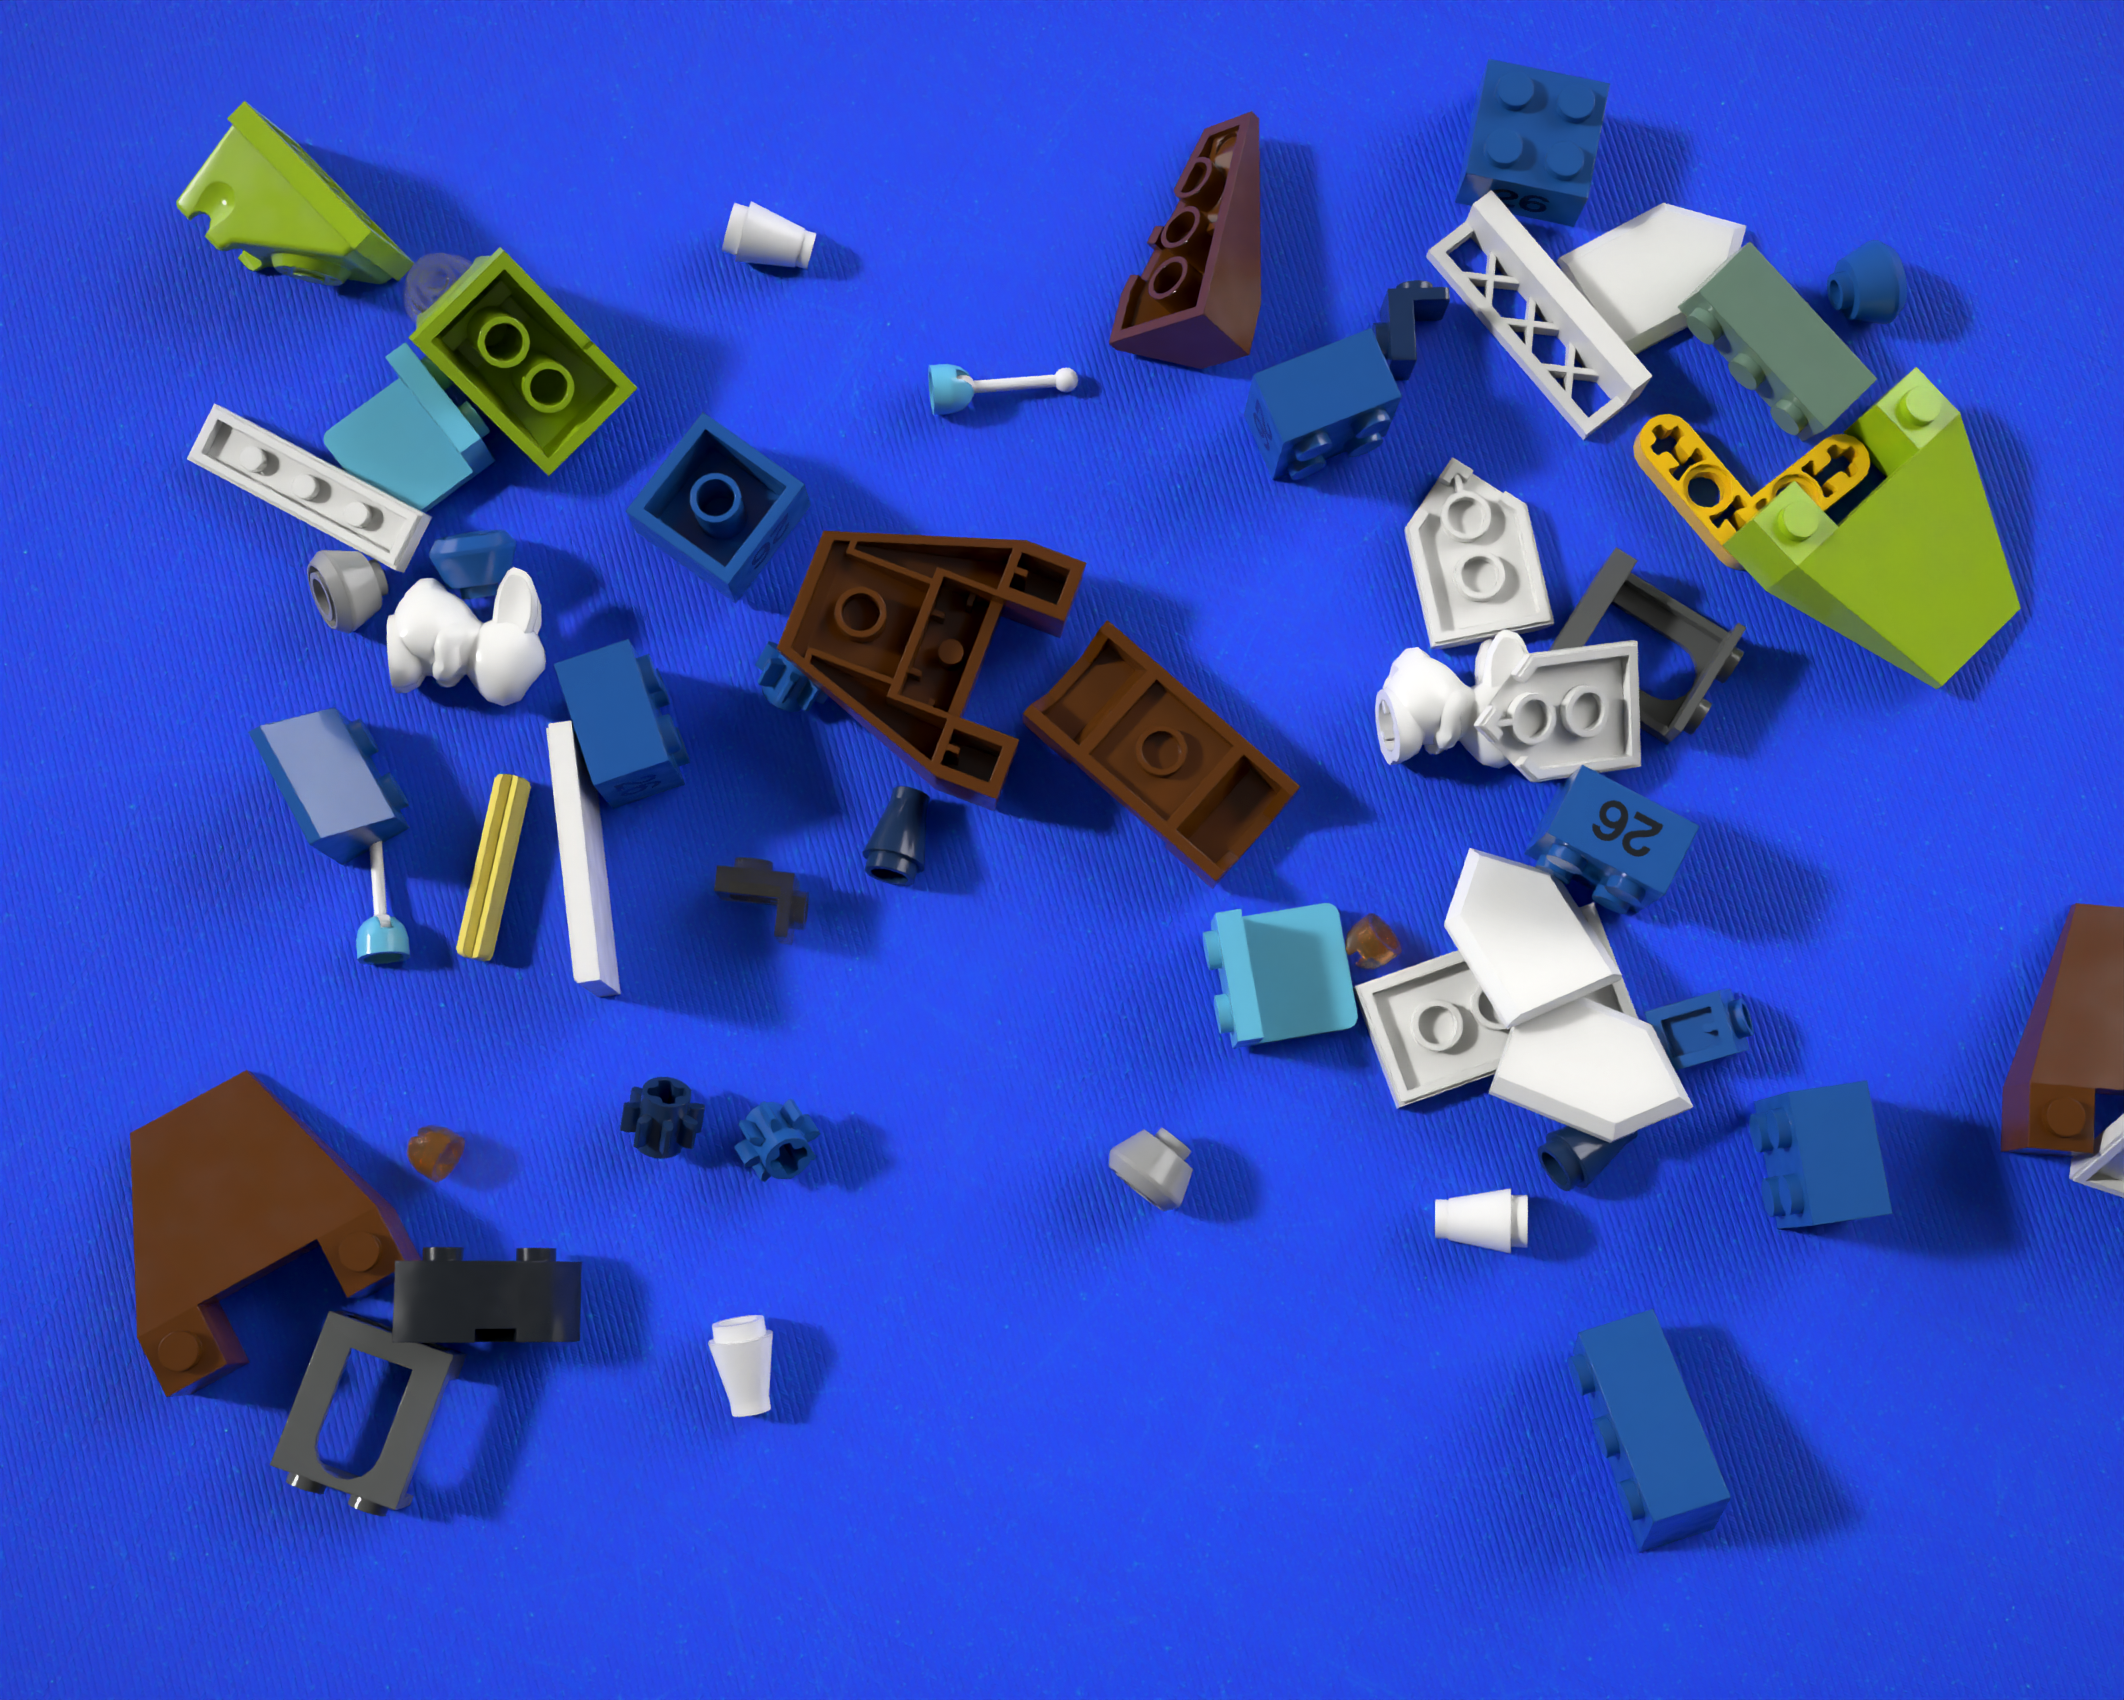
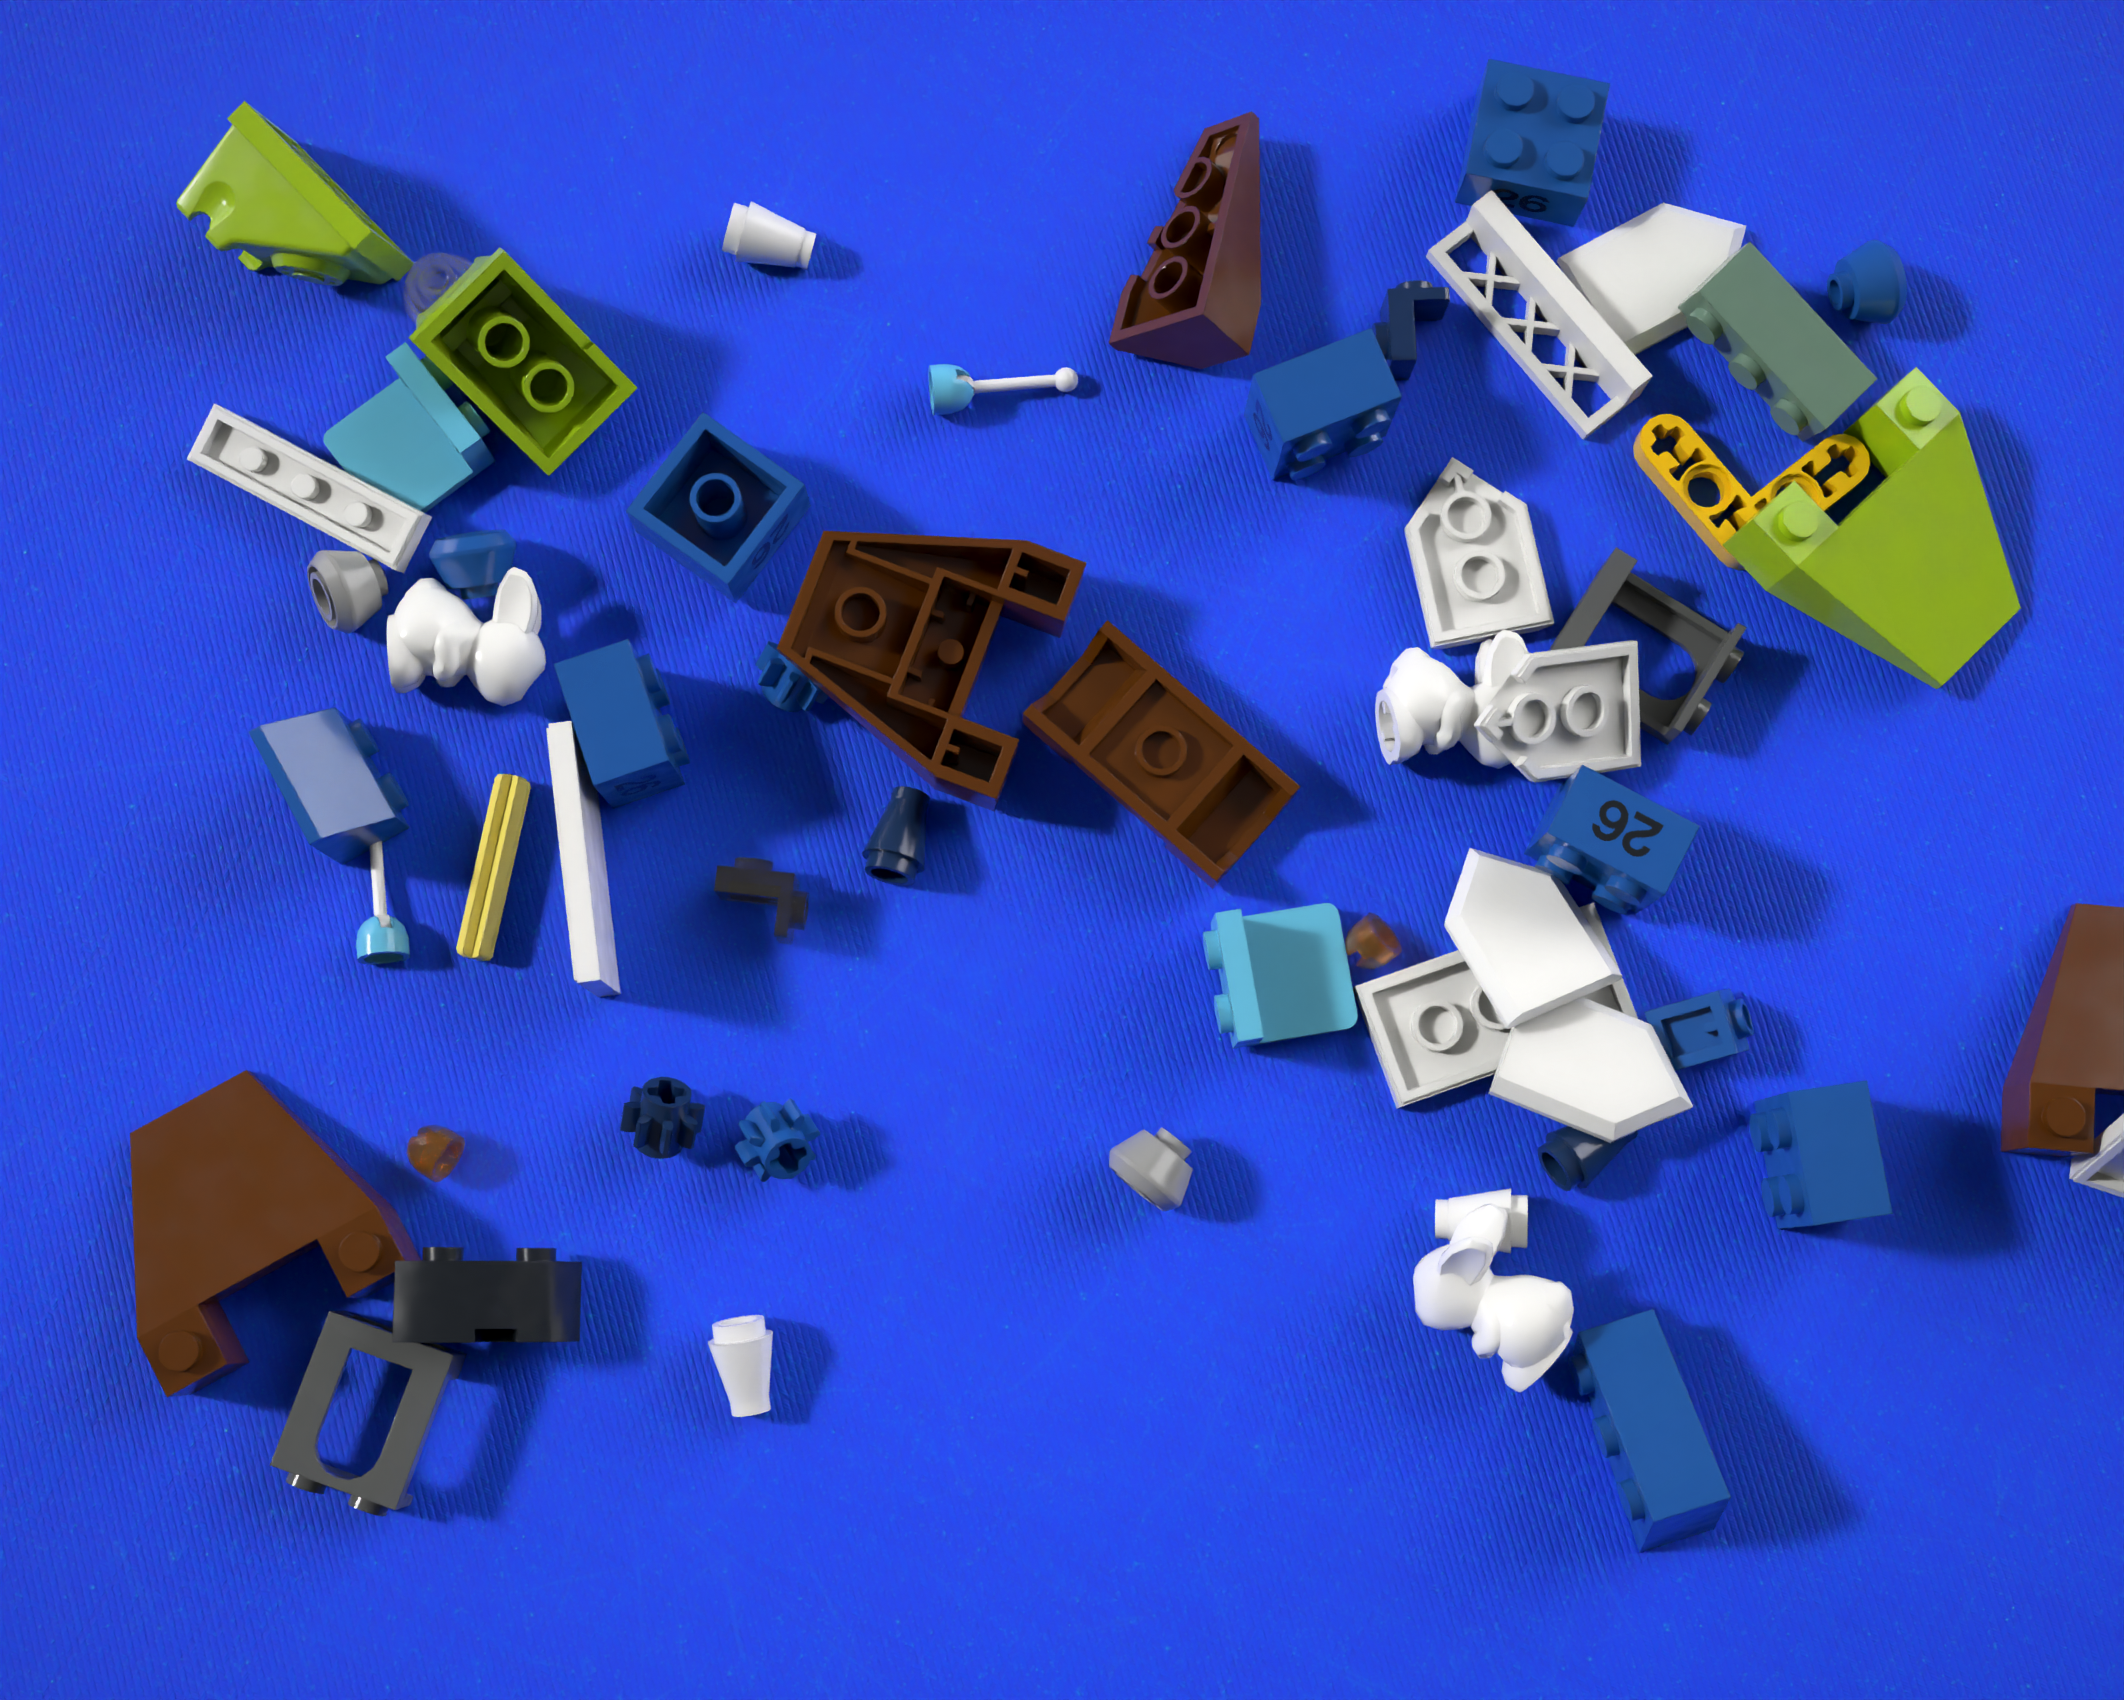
none -> white animal [1413,1204,1574,1392]

